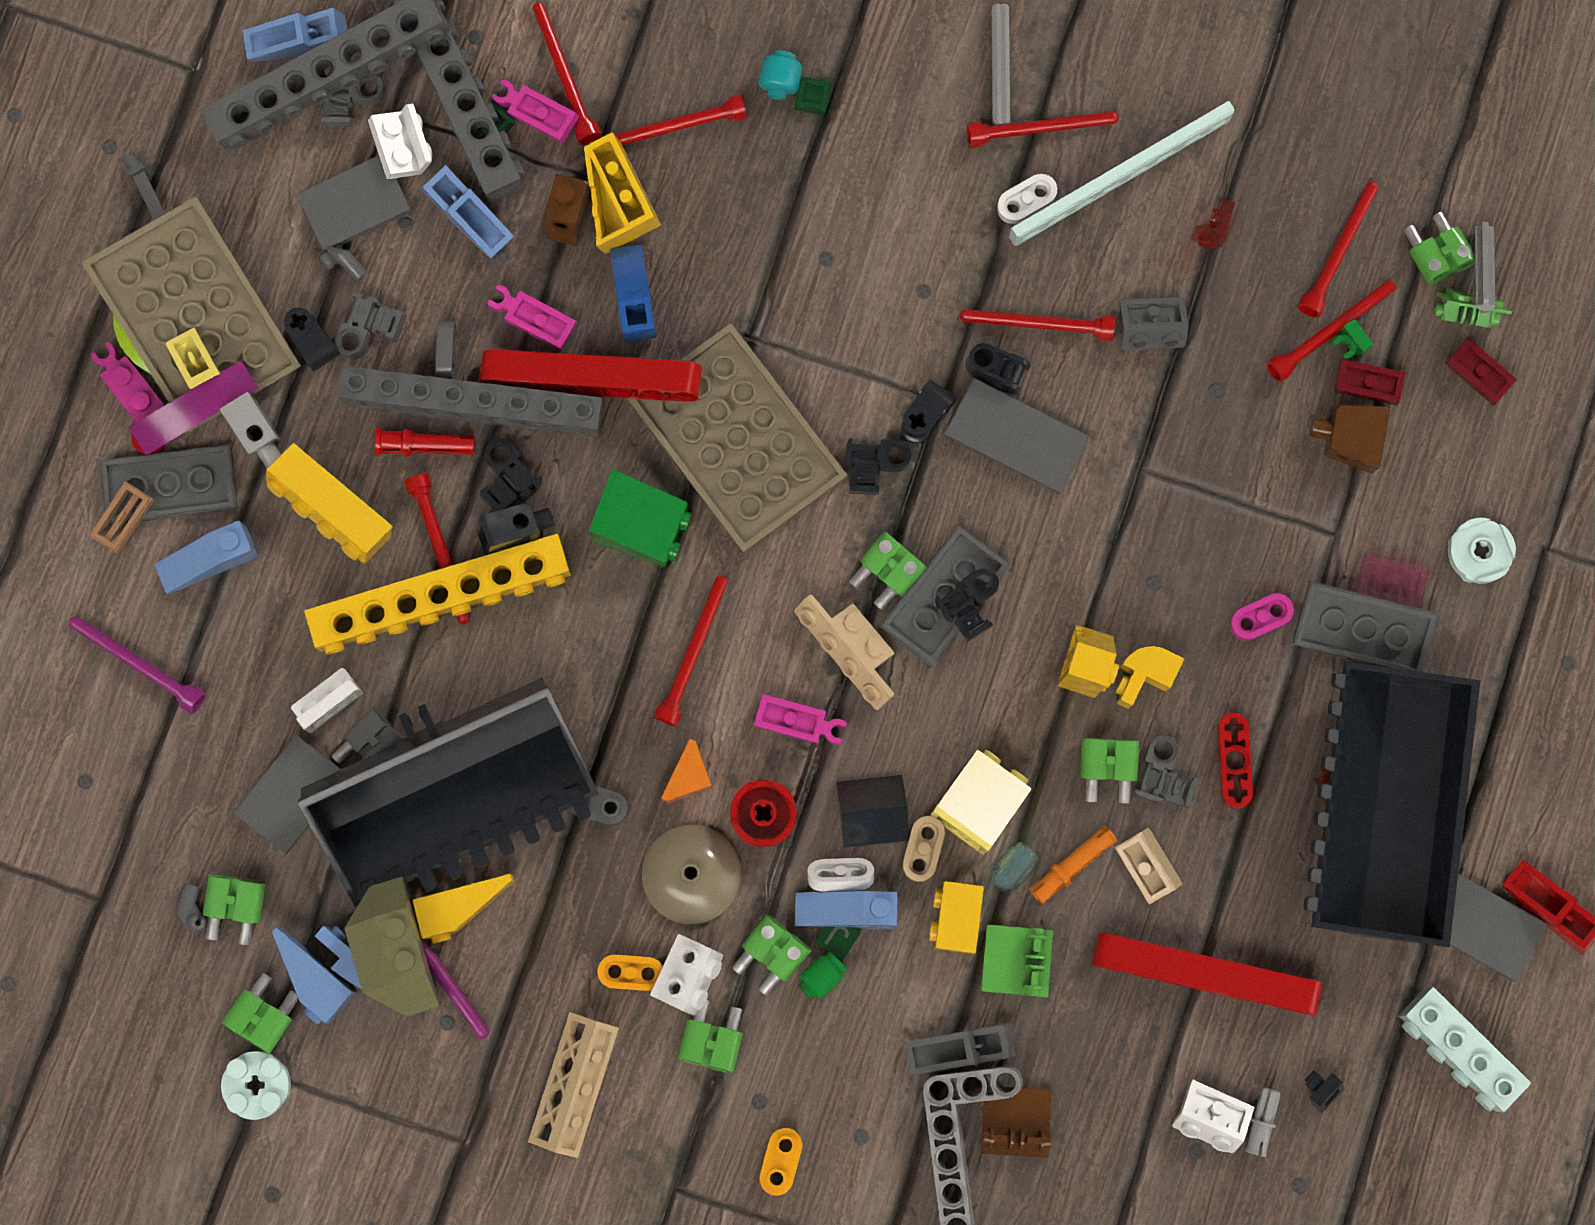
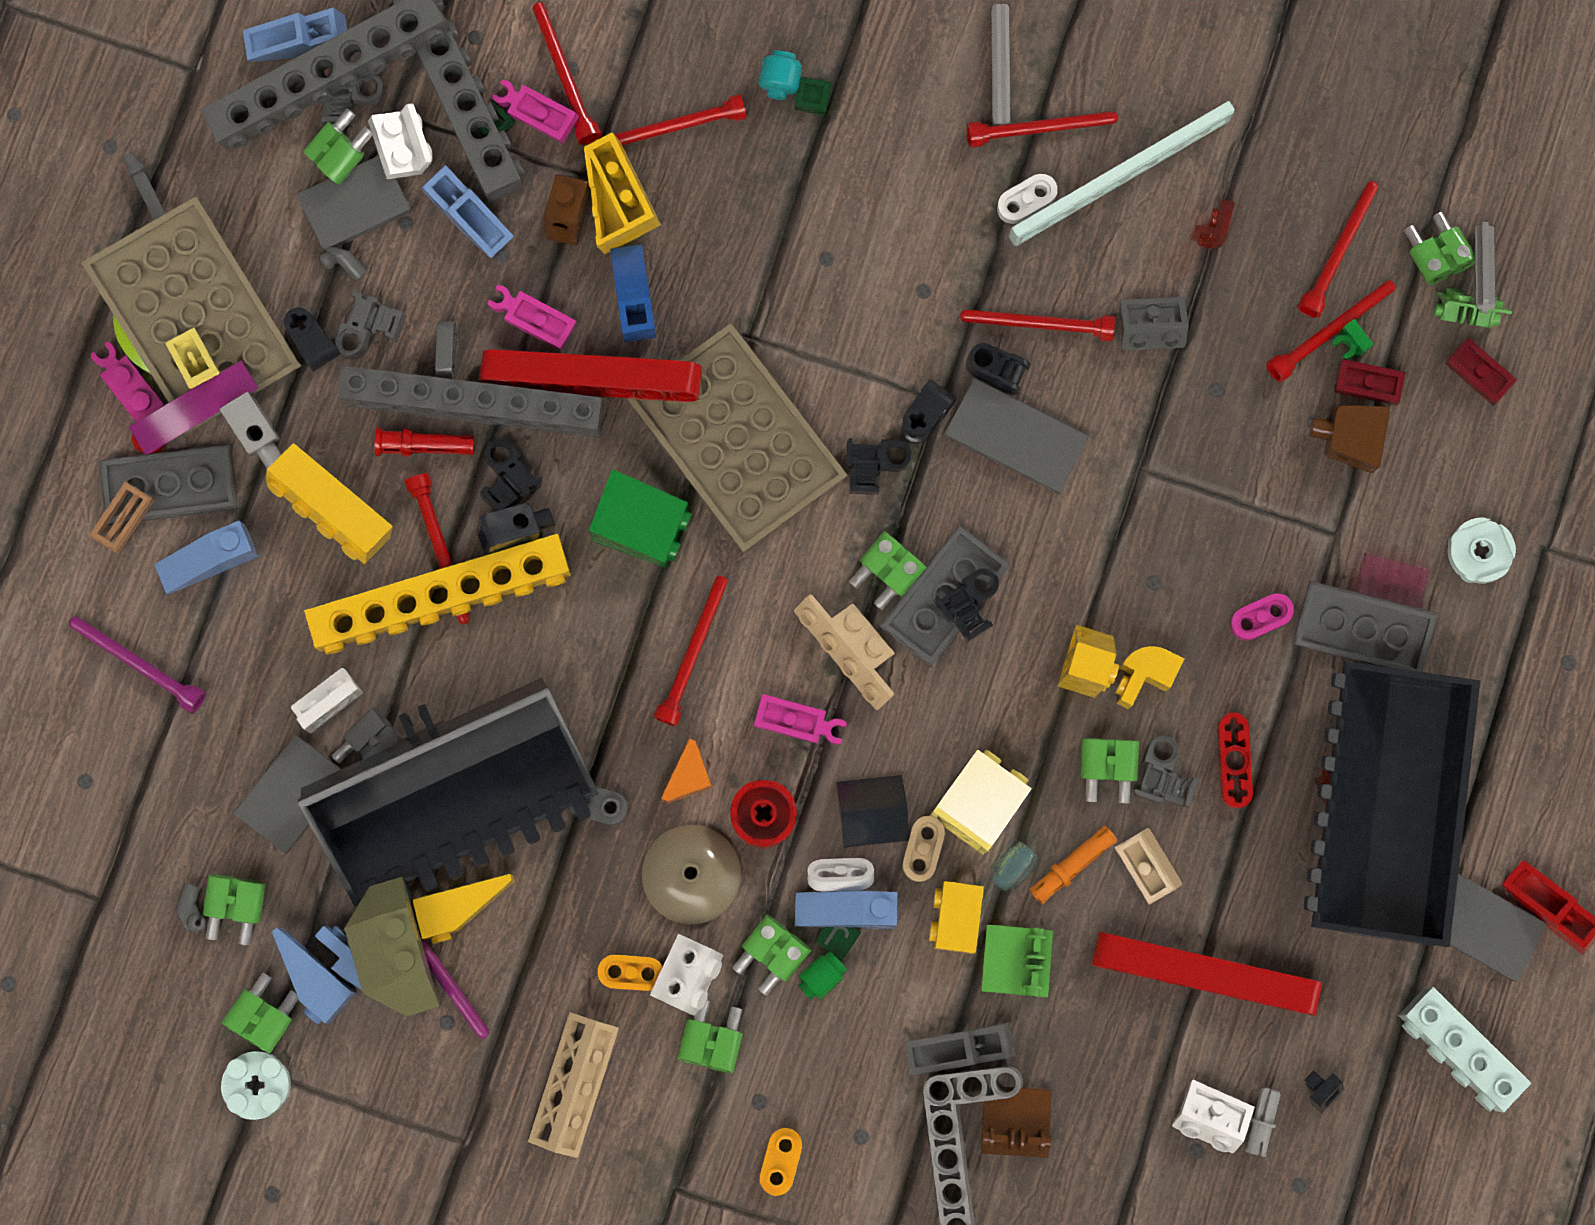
none -> bright green piece [304,108,373,185]

